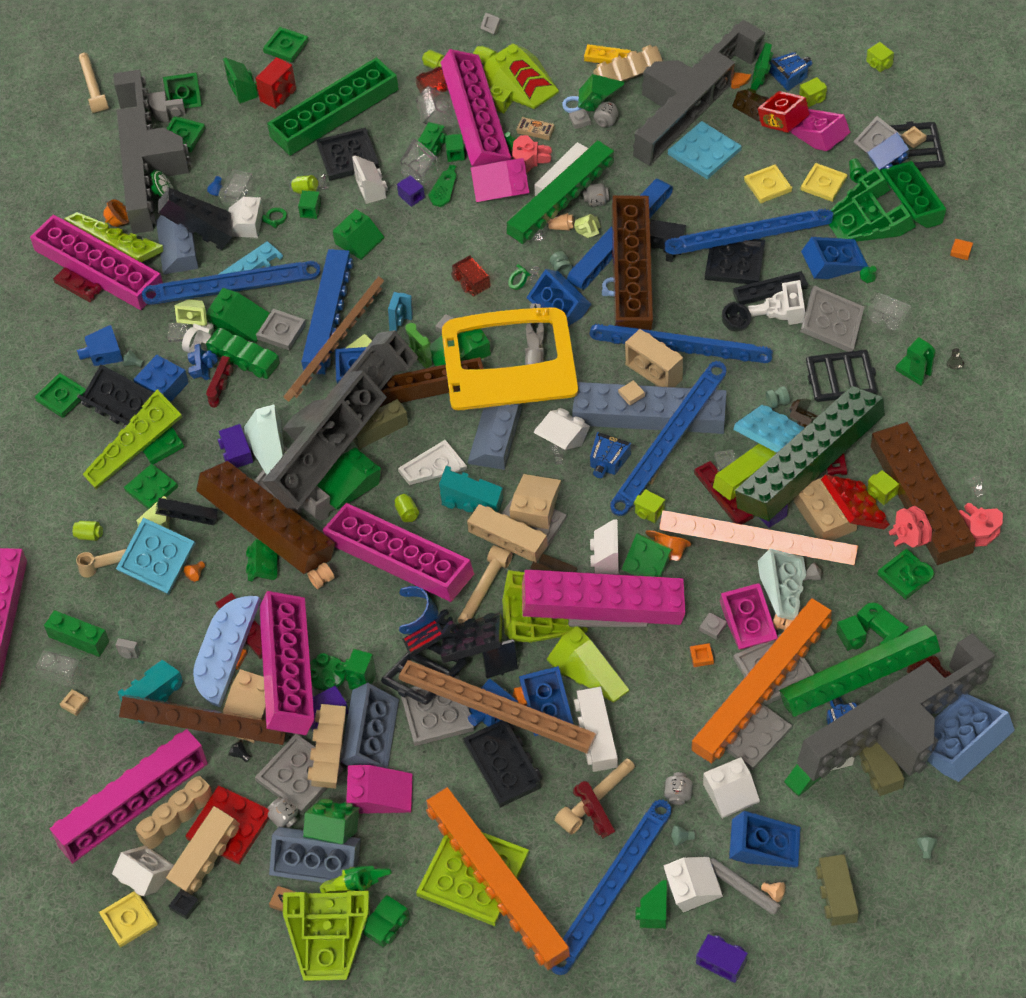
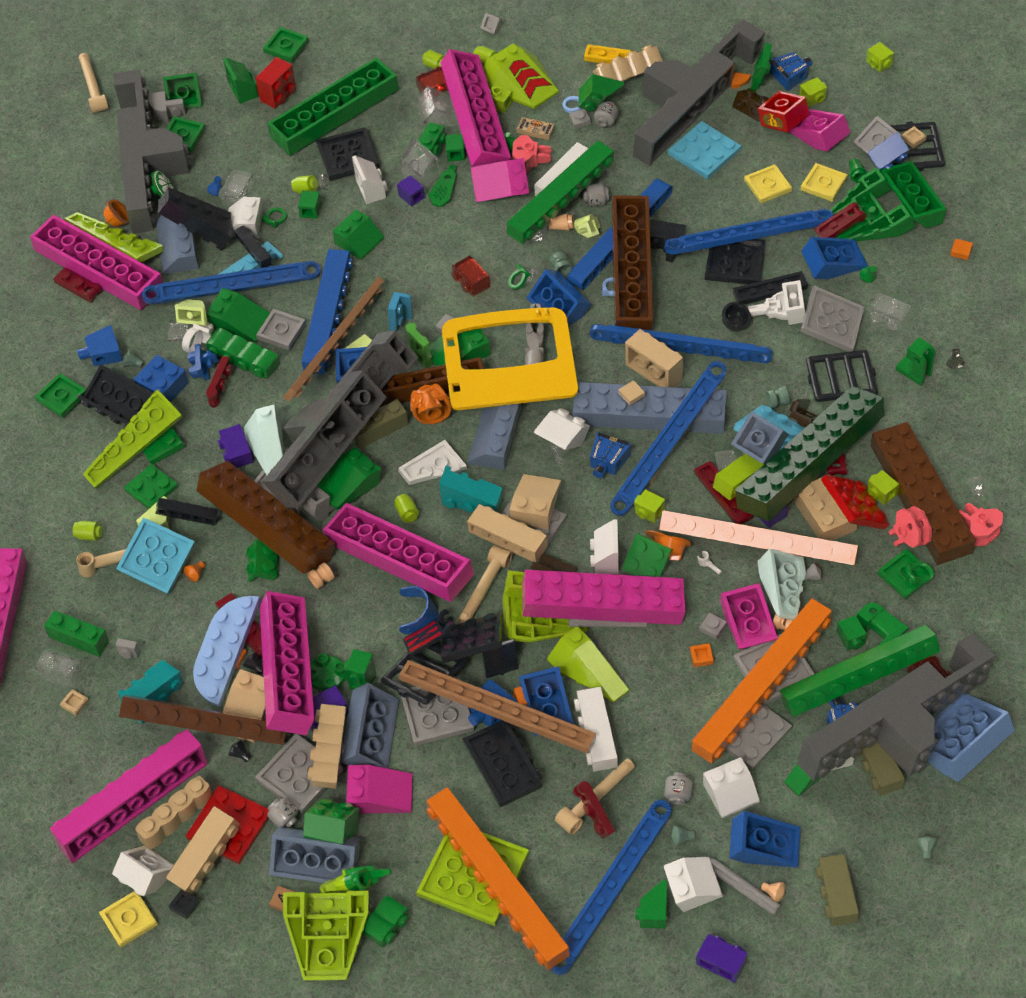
none -> black piece [234,225,272,268]
none -> black rock [243,652,263,675]
none -> orange head [410,384,452,424]
none -> white hand [697,551,722,575]
none -> sand blue brick [731,411,789,464]
none -> dark red plate [814,202,866,238]

